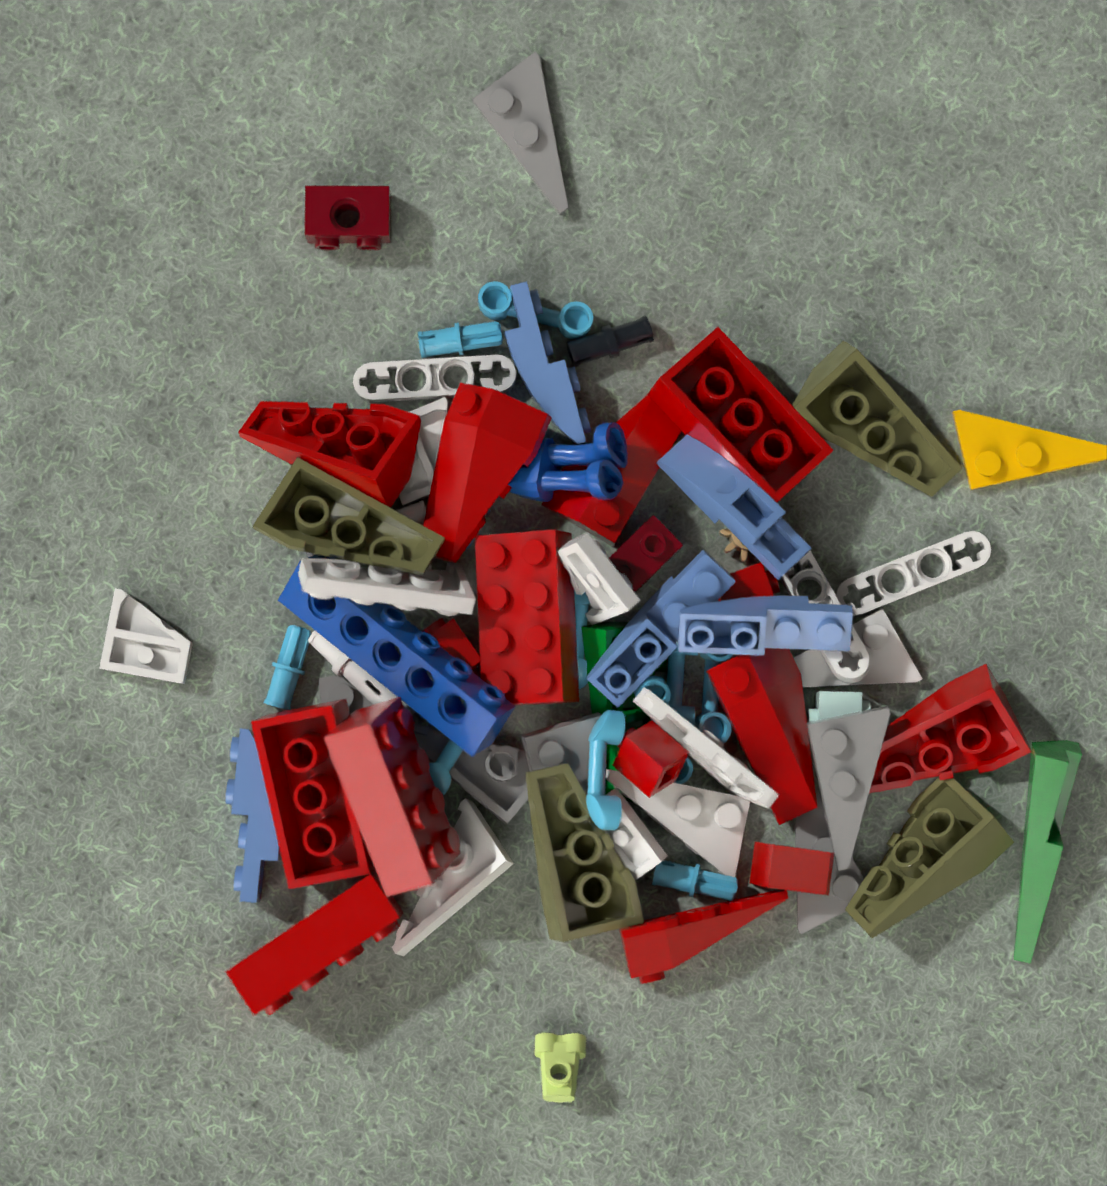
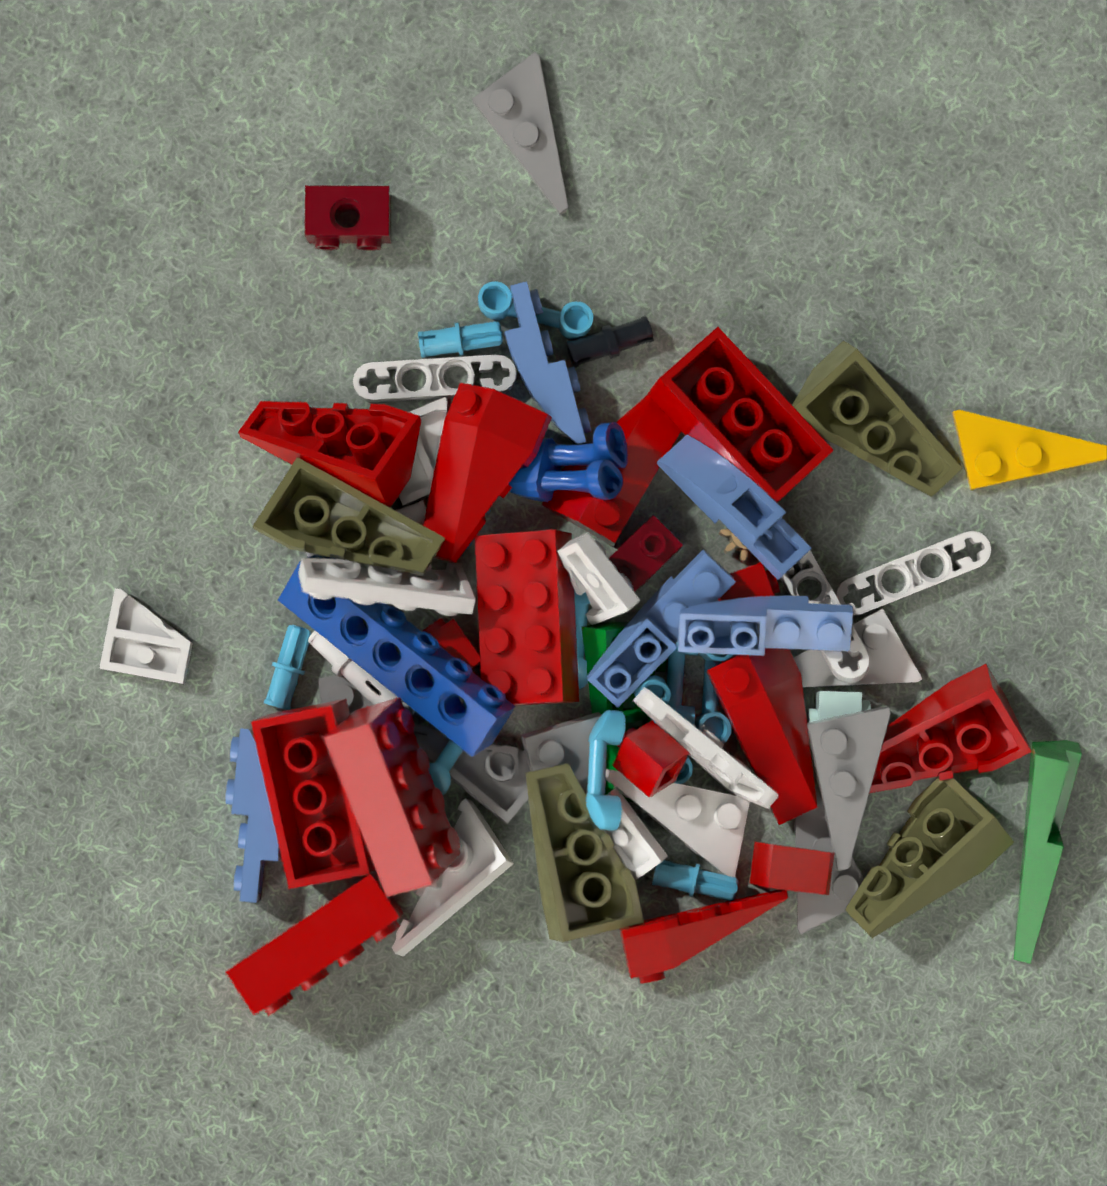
yellowish green plate [534,1033,586,1103] -> none

